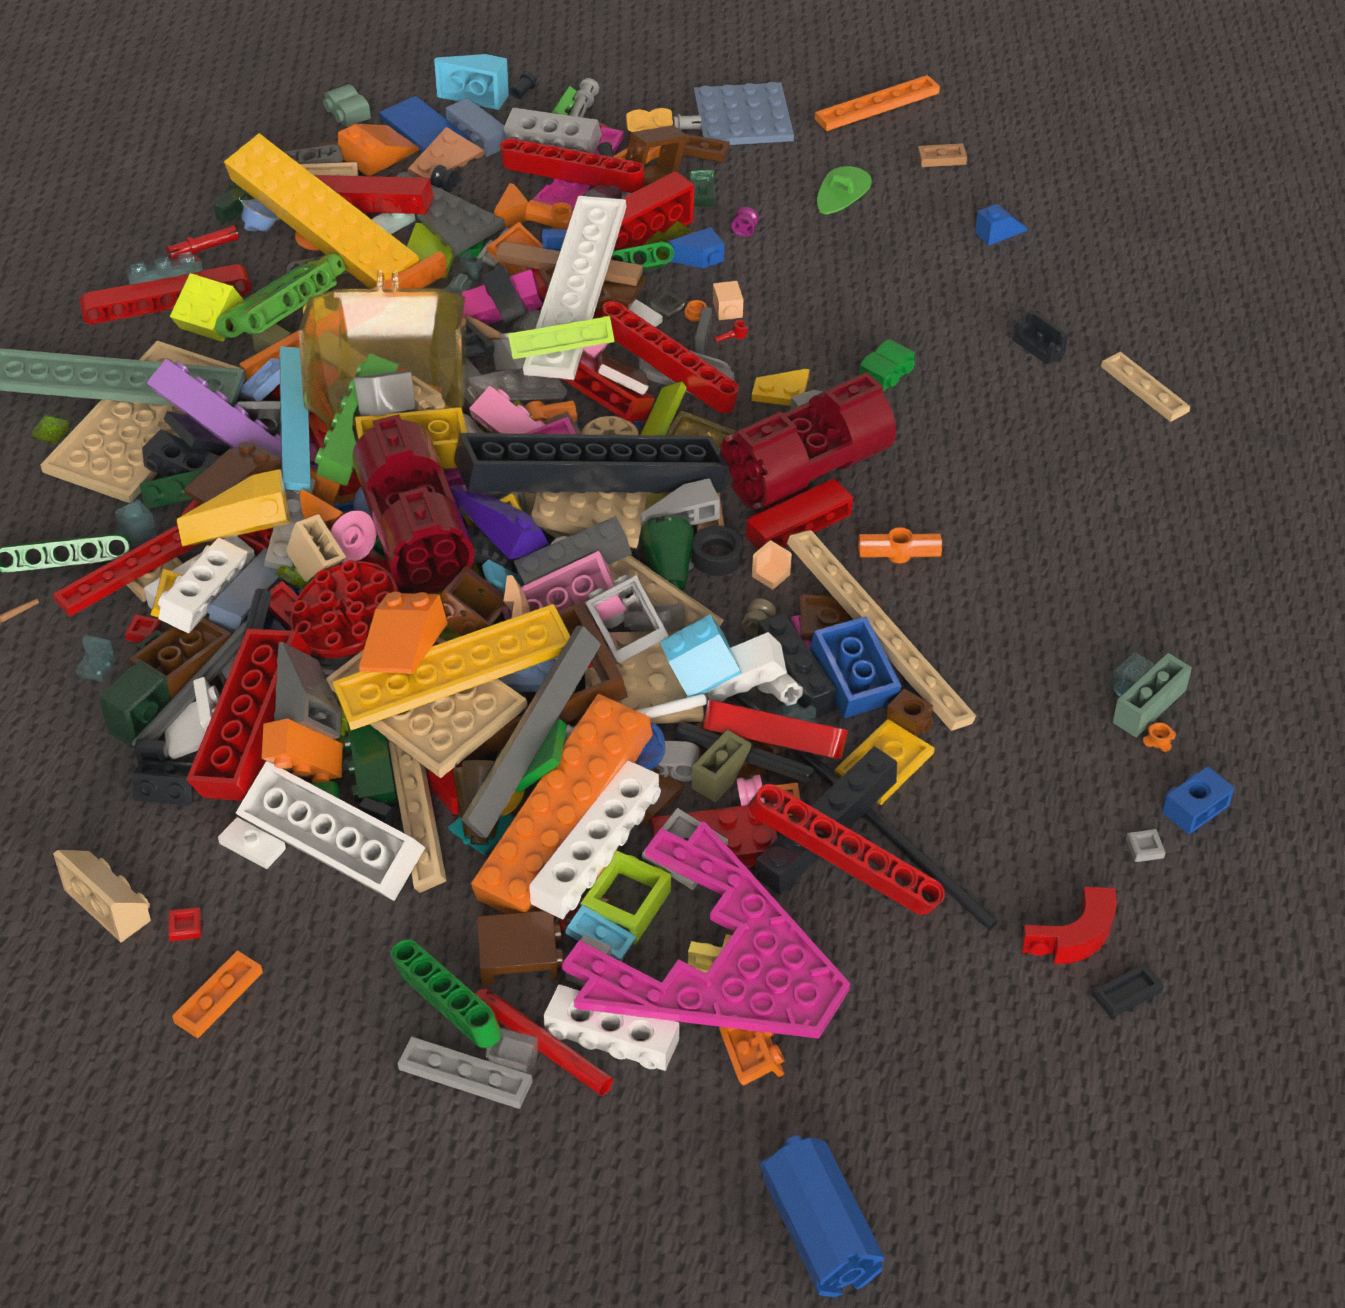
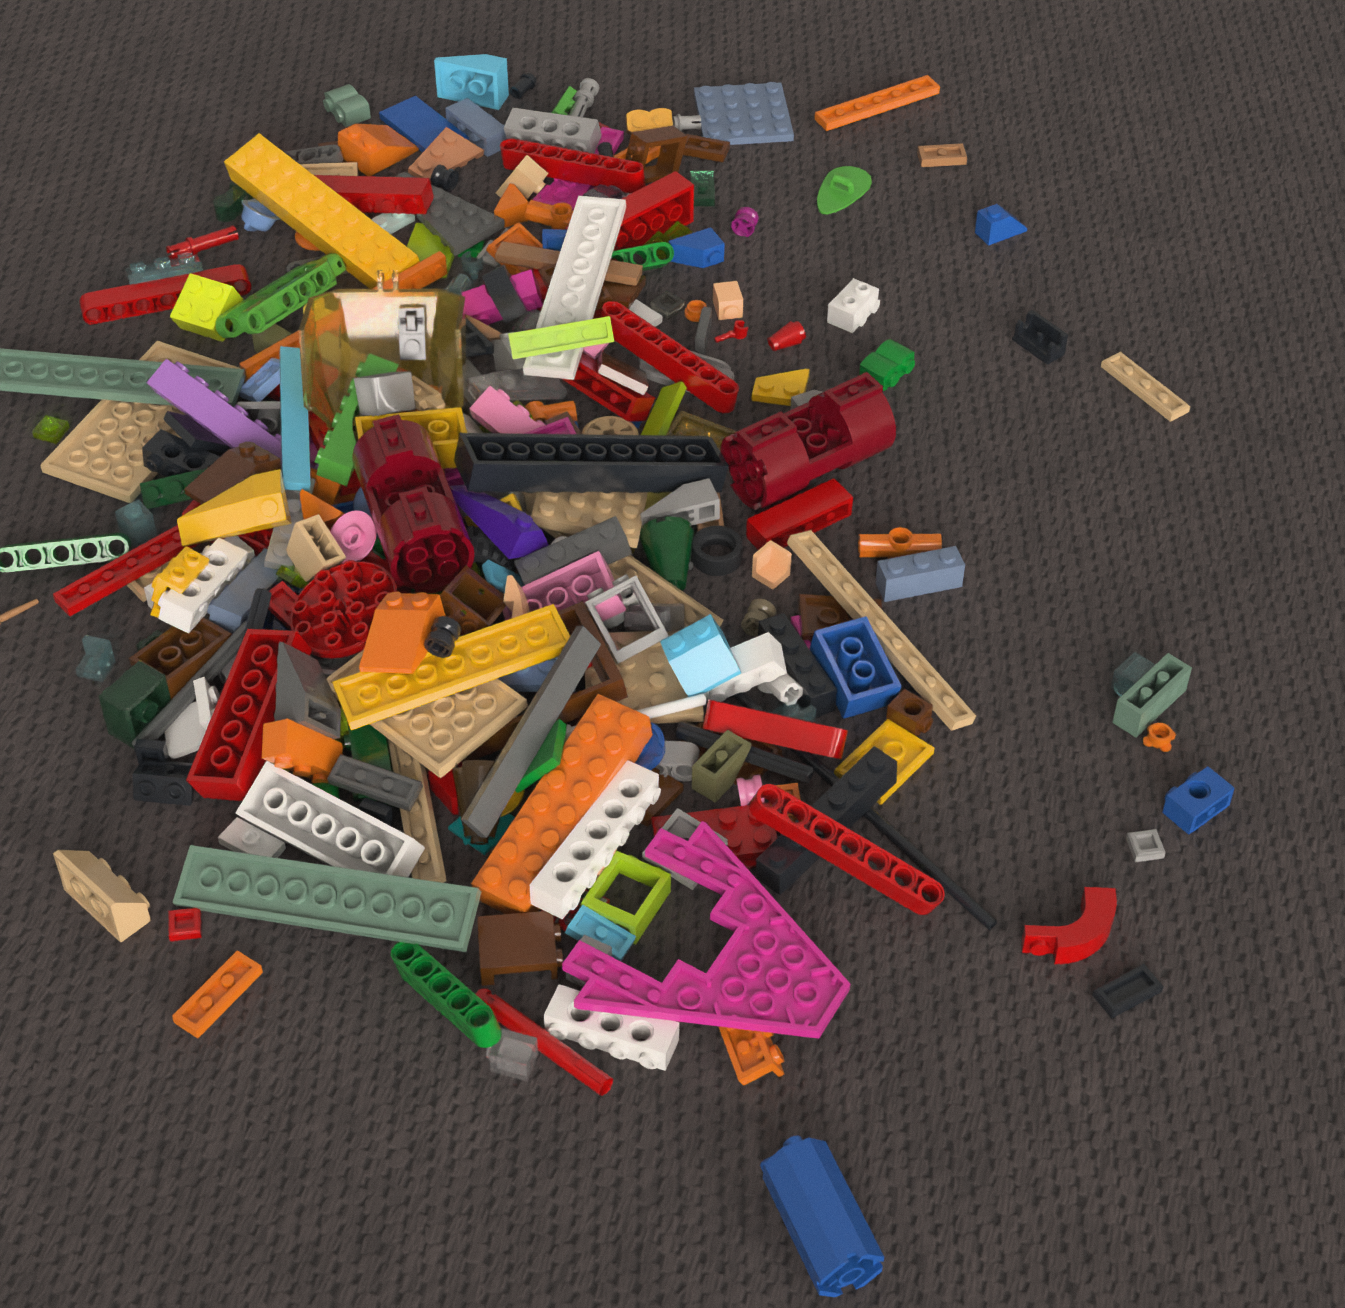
red tile [125,614,163,644] -> none
light grey plate [398,1037,532,1109] -> none
light yellow bracket [688,934,732,973] -> none
none -> yellow bracket [151,546,210,604]
none -> sand green plate [172,845,481,952]
none -> dark grey tile [327,754,423,811]
none -> hinge [398,307,426,360]
none -> black wheel [424,616,462,658]
none -> tan arch [496,155,548,199]
none -> red cone [767,321,806,351]
none -> white brick [827,278,880,333]
none -> sand blue brick [876,546,965,602]

